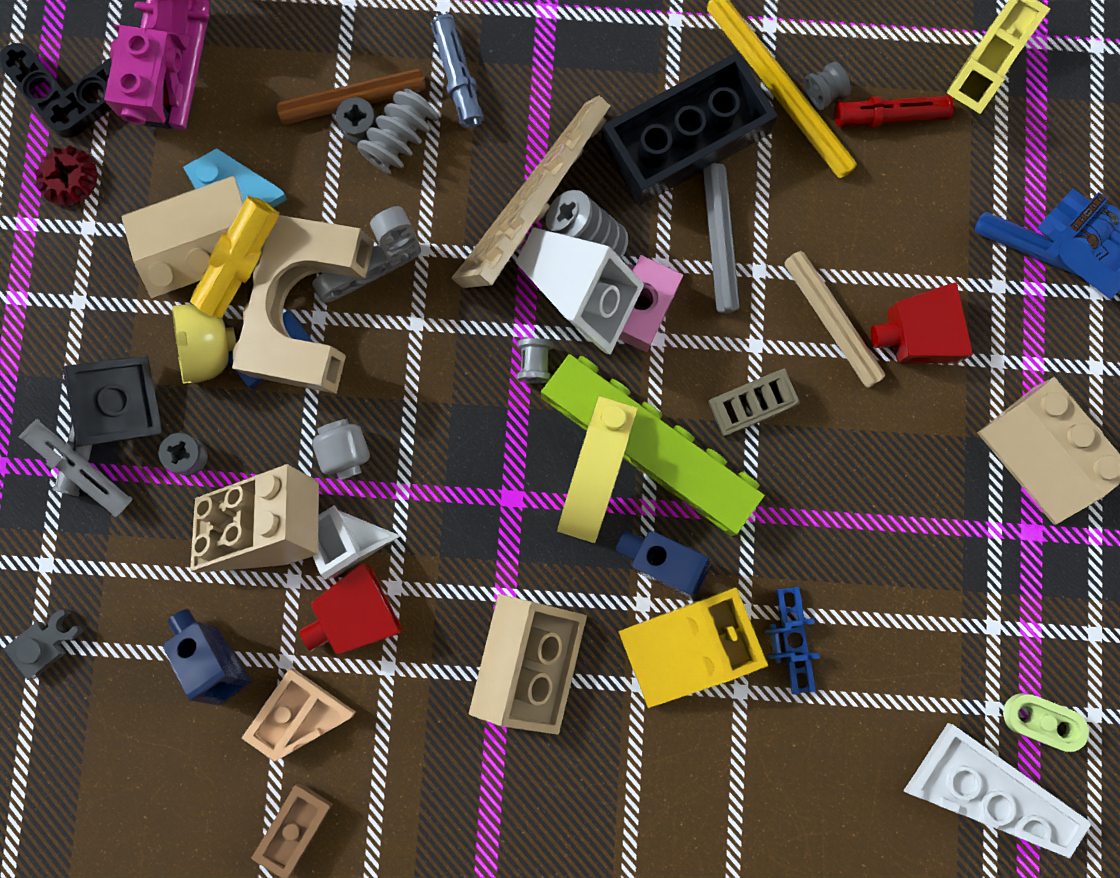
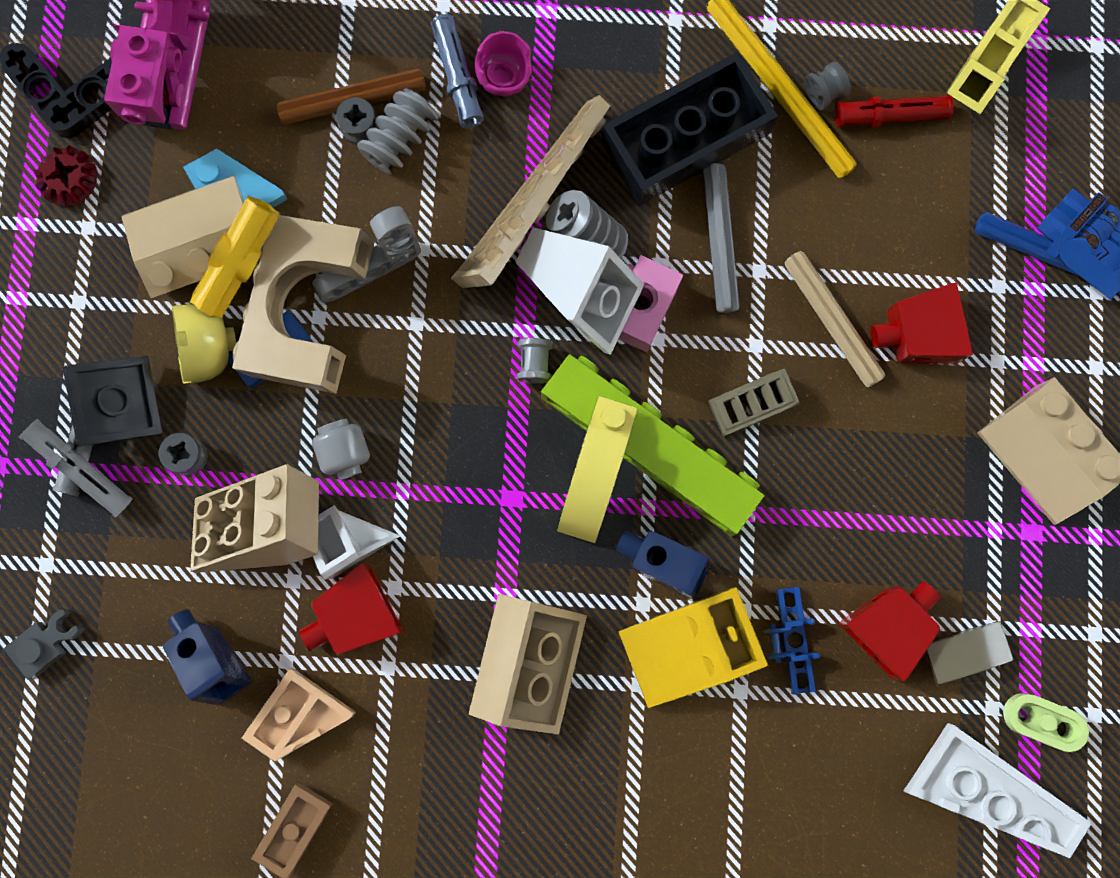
none -> dark pink hair [475,31,532,97]
none -> red torso [838,581,941,682]
none -> dark tan slope [925,621,1013,685]

